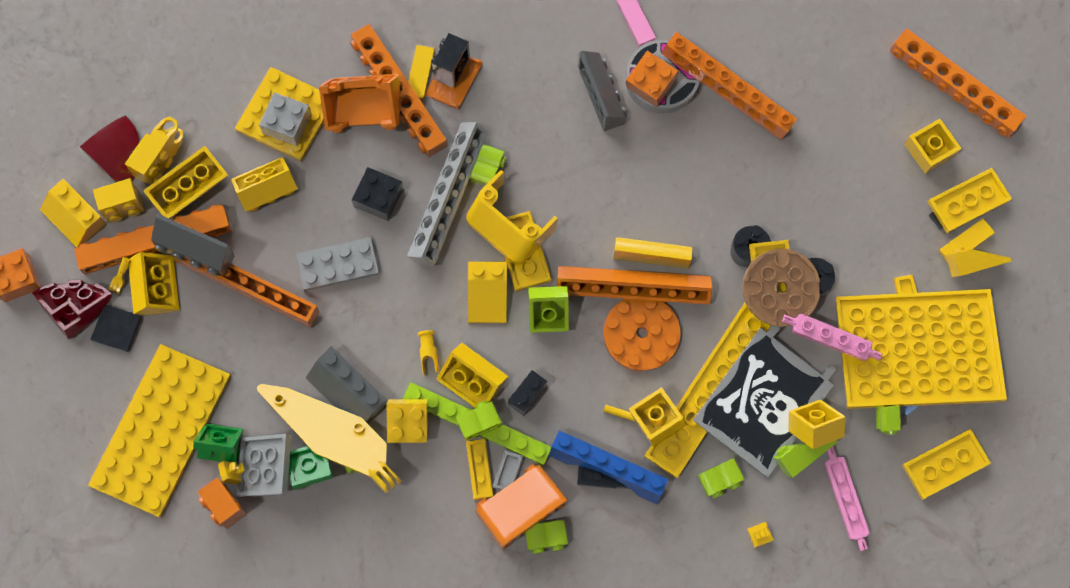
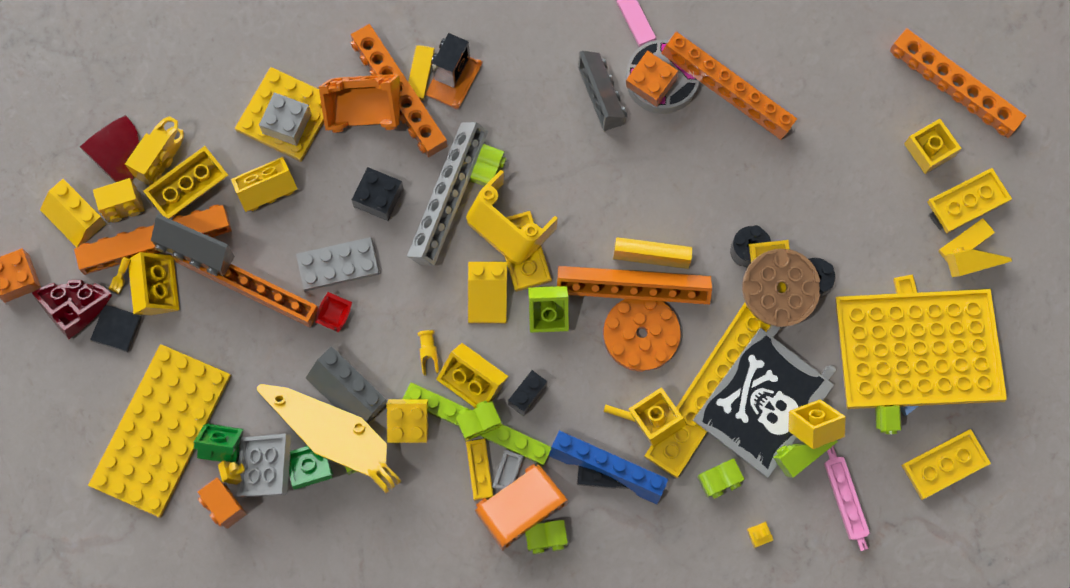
bright pink plate [782,313,882,361] -> none
none -> red piece [315,292,352,333]

